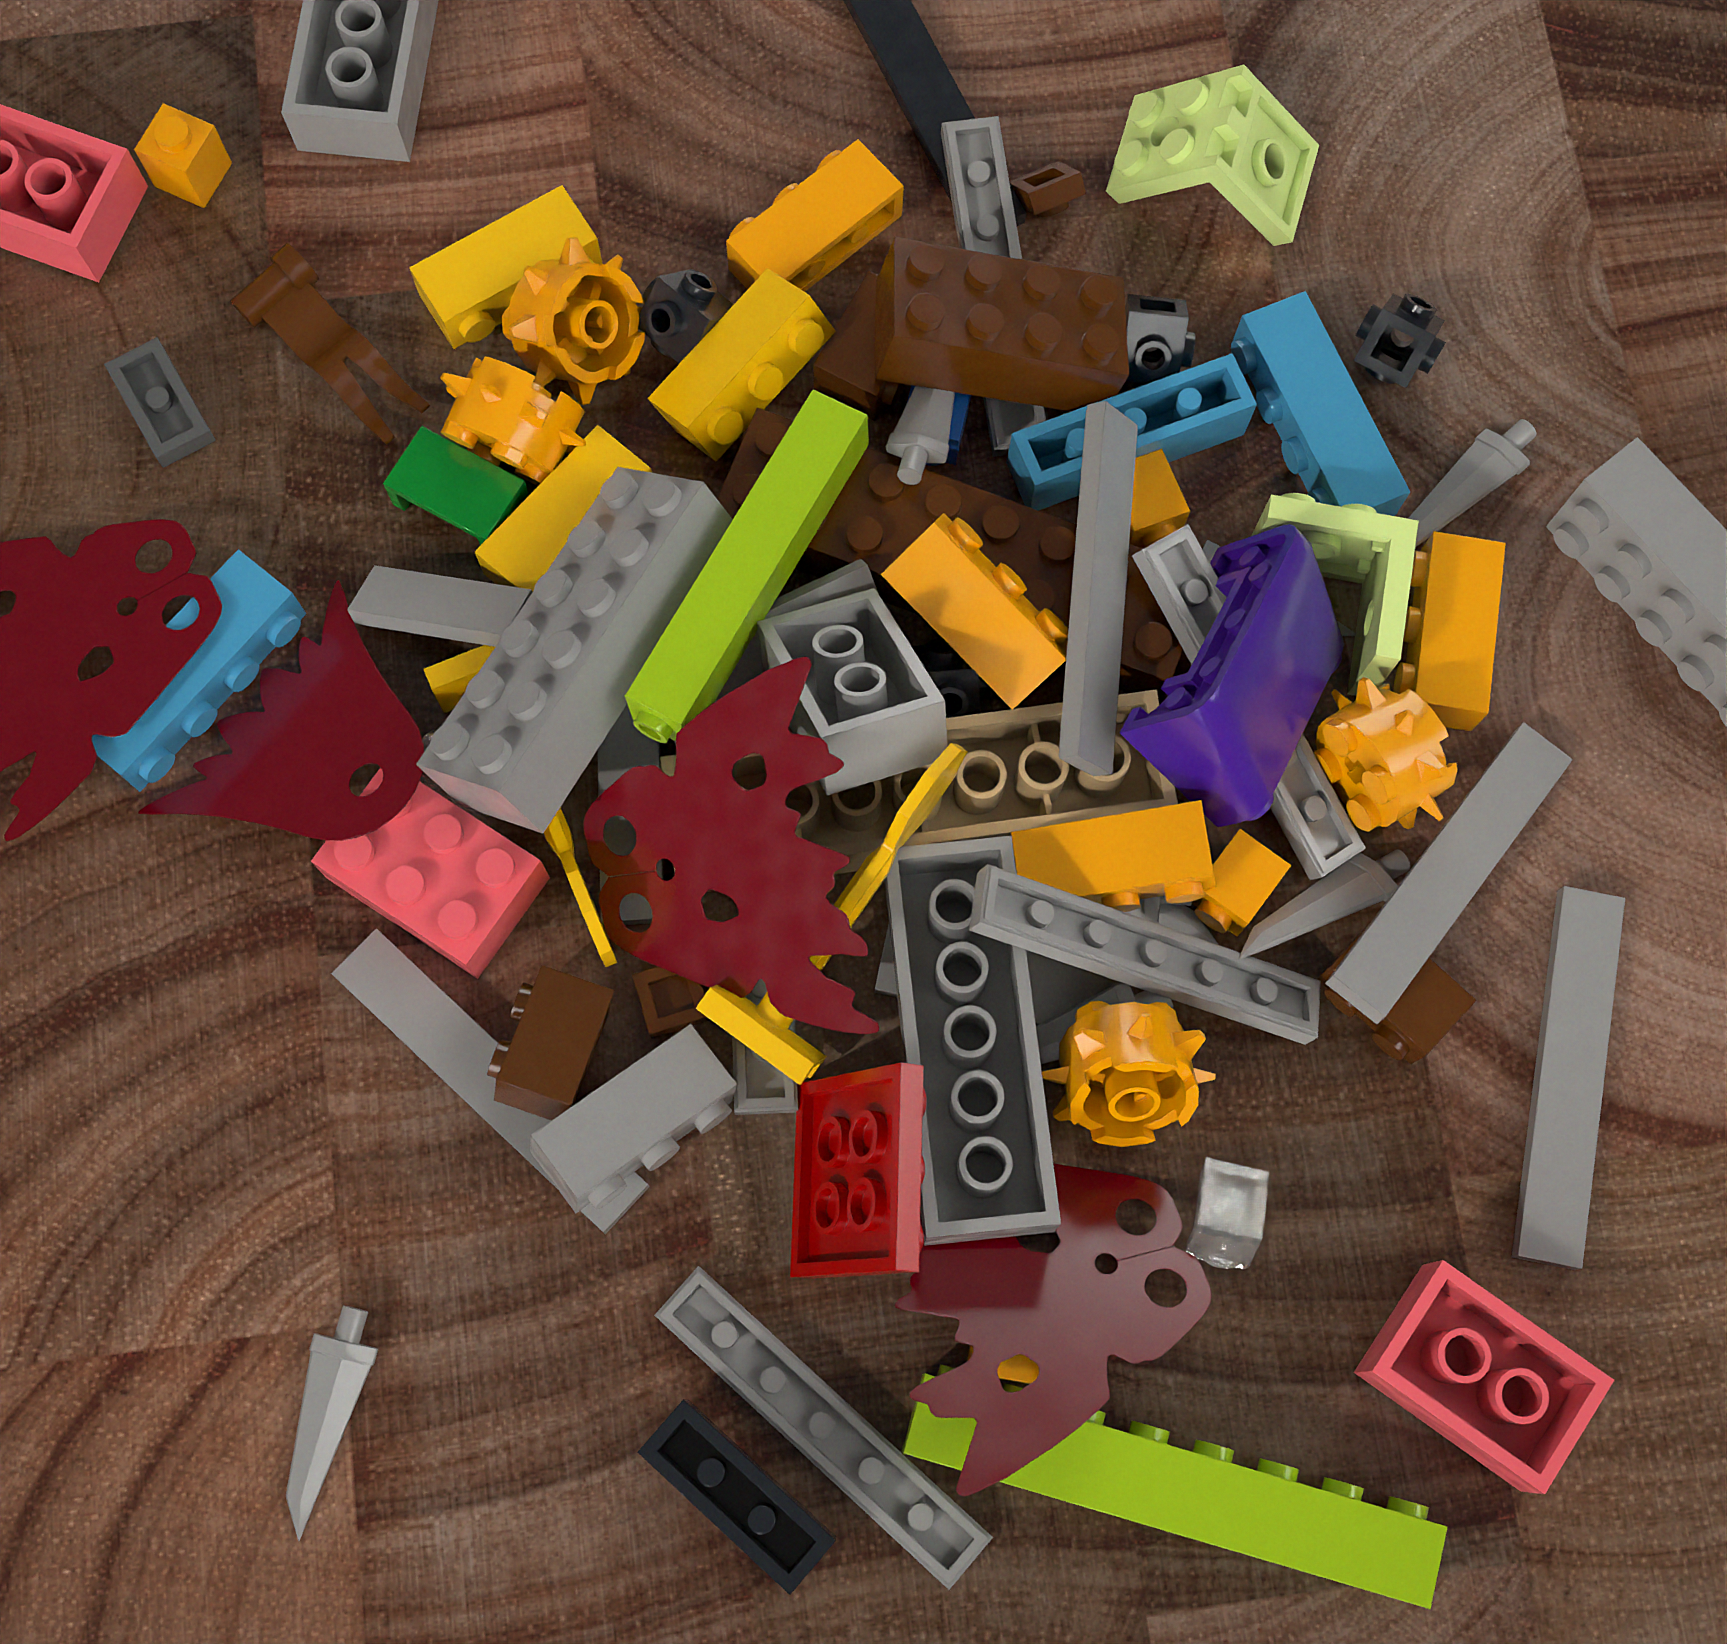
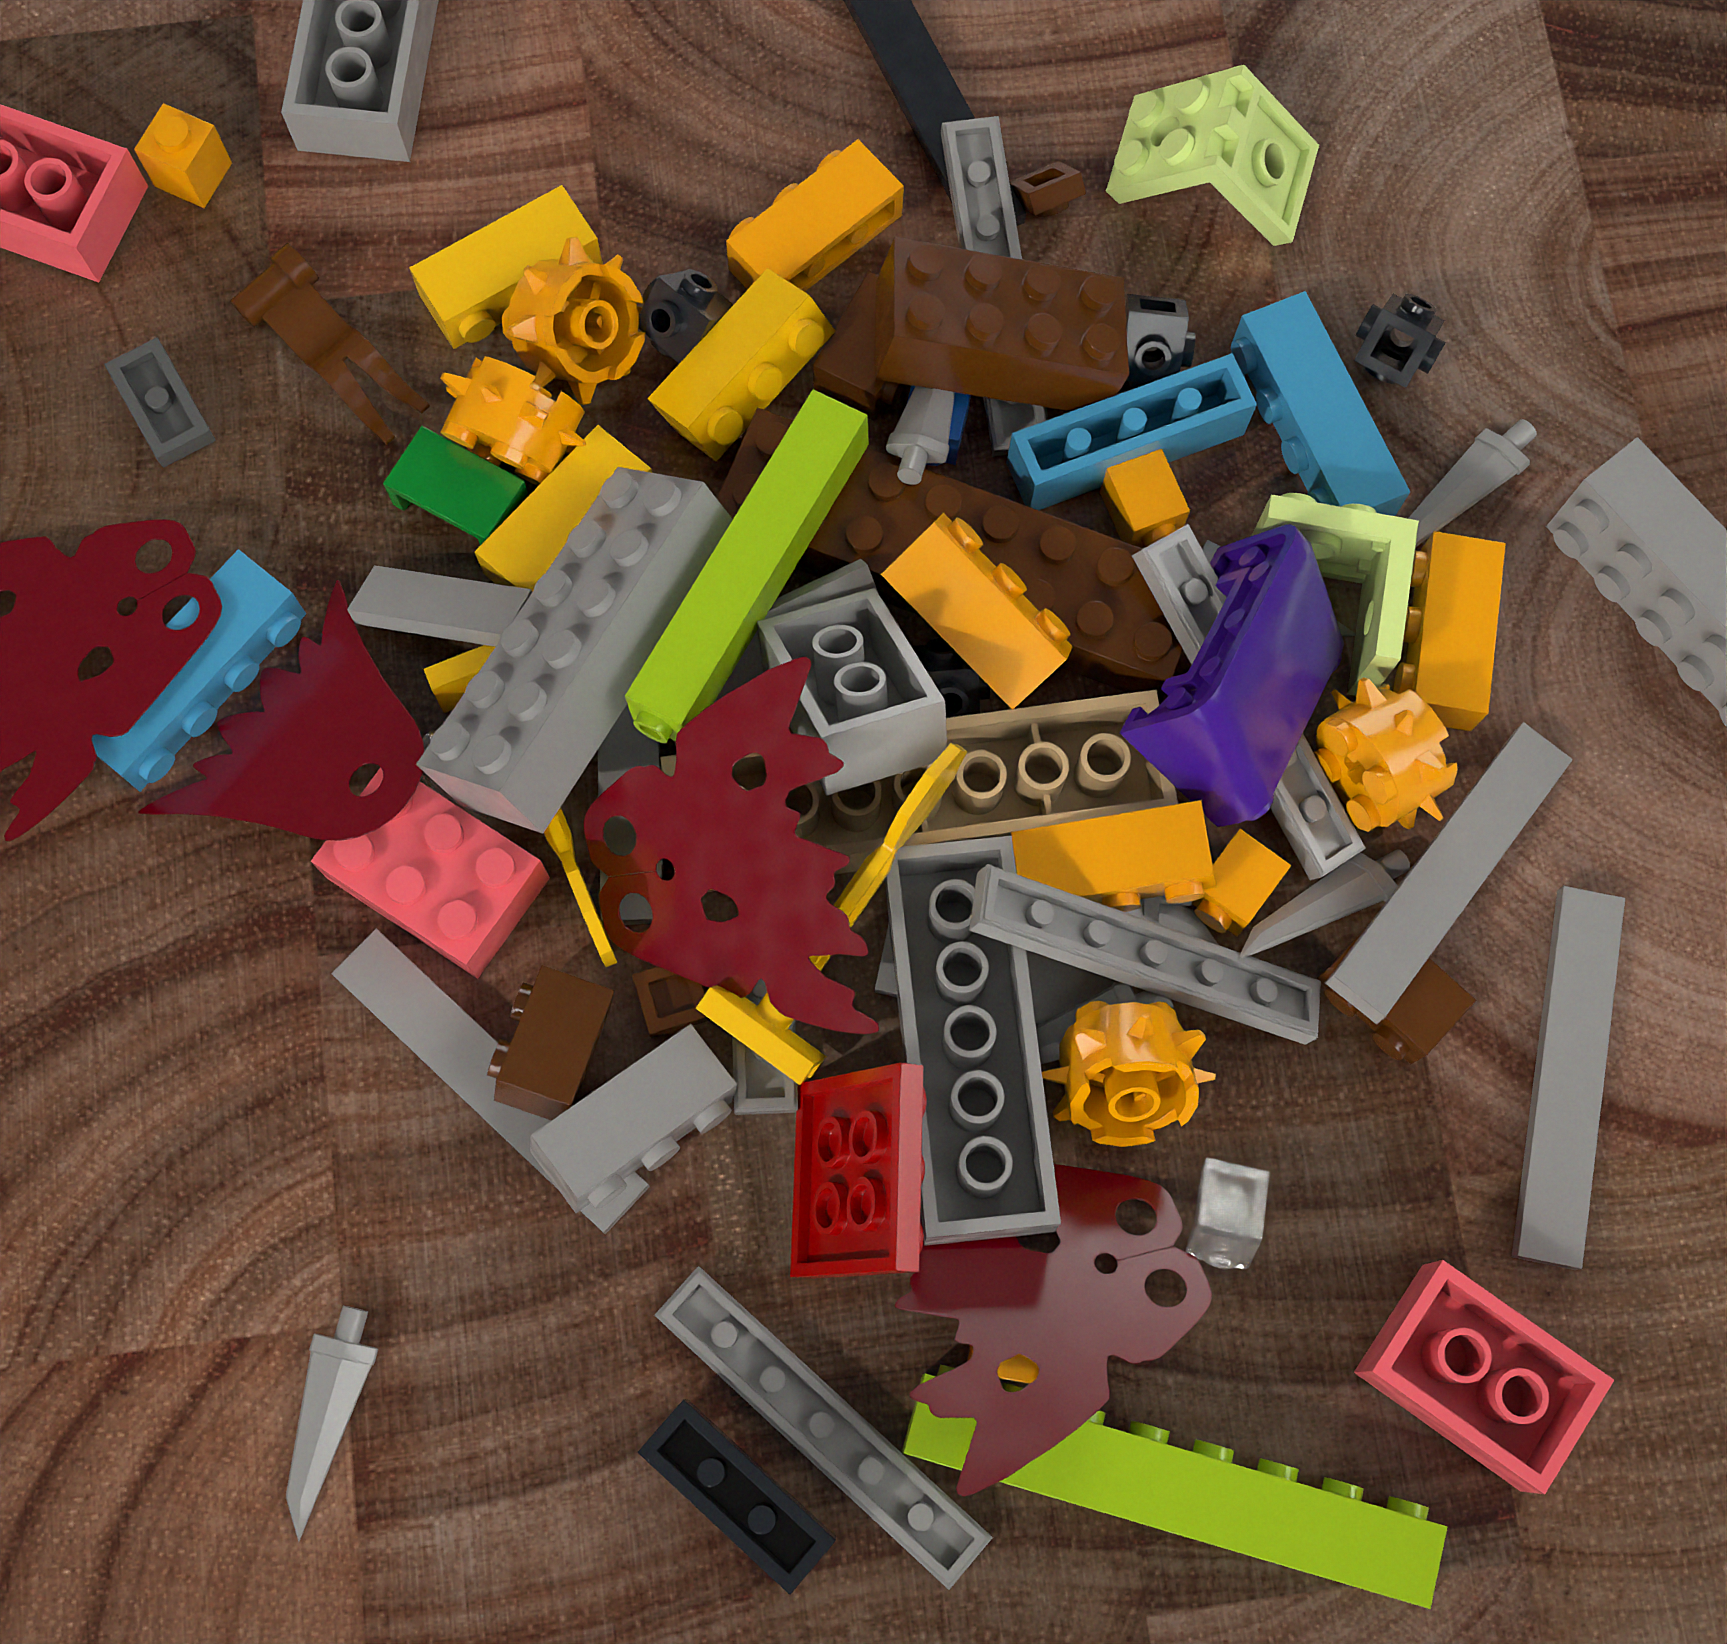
light grey tile [1058,401,1138,776] -> none

